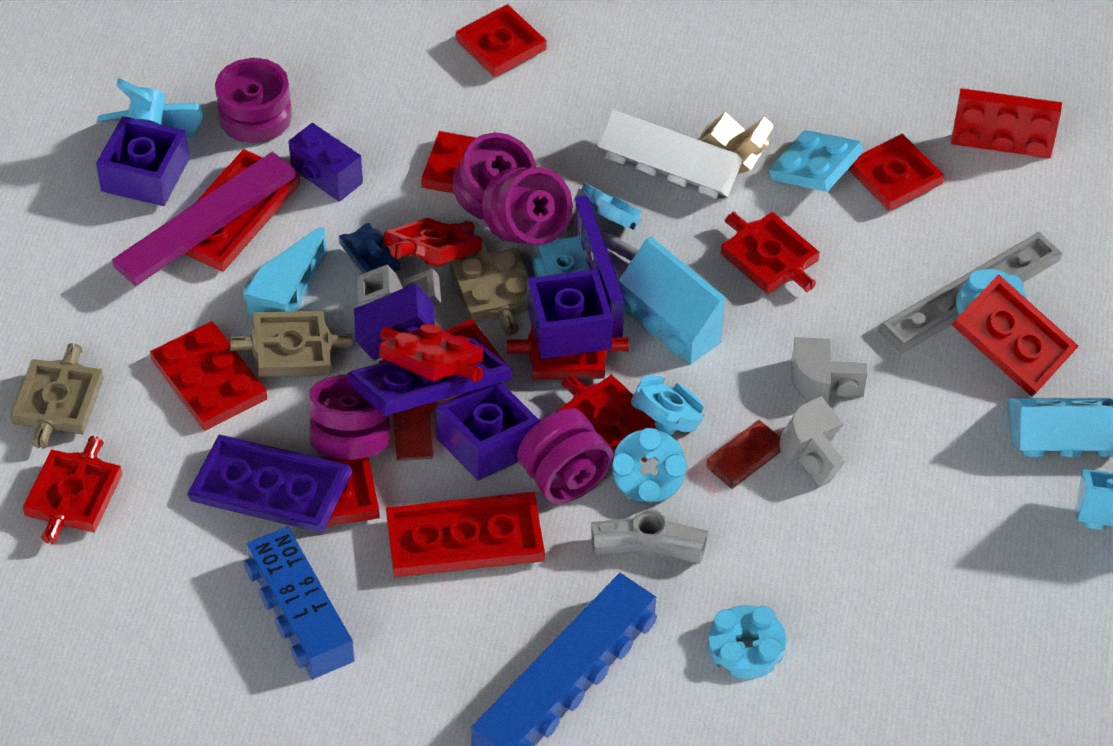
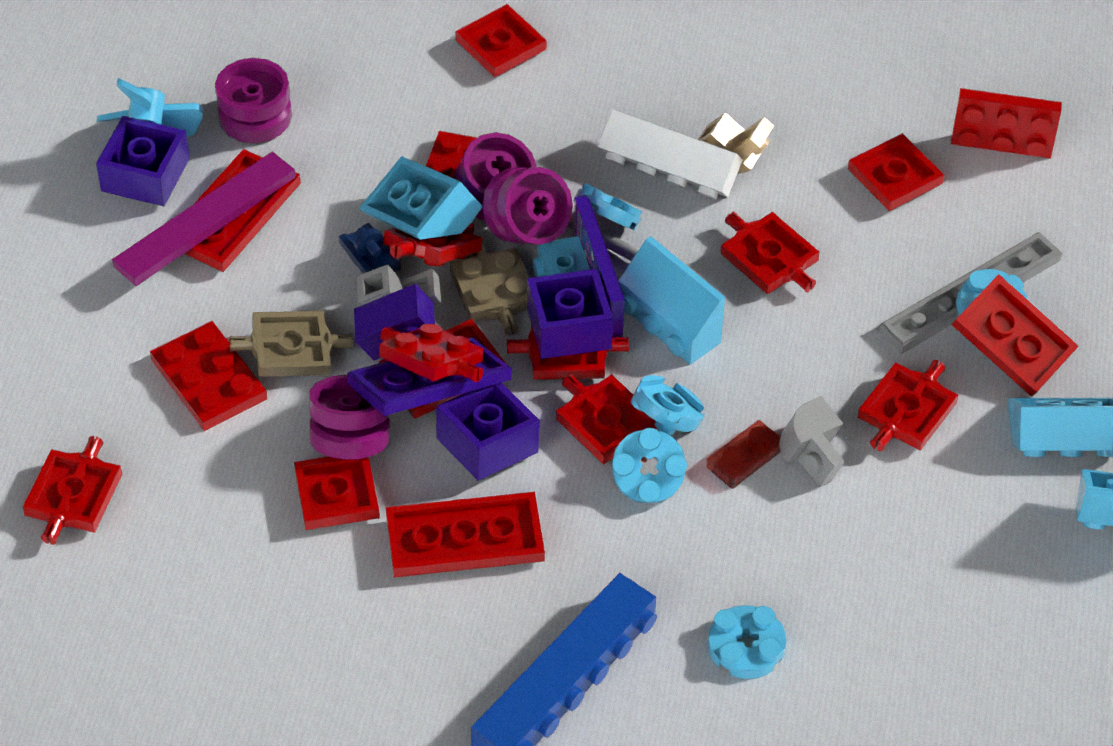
dark tan plate [11,343,104,449] -> none
dark purple tile [187,434,352,533] -> none
medium azure slope [243,227,327,317] -> none
blue brick [244,526,355,680] -> none
dark purple brick [288,122,363,202] -> none
clear red plate [393,403,433,462] -> none
magenta wheel [517,409,614,504] -> none
light grey piece [591,509,708,564] -> none
medium azure plate [768,130,863,192] -> none
light grey brick [791,337,867,404] -> none
none -> medium azure slope [359,156,483,240]
none -> red plate [857,360,958,451]

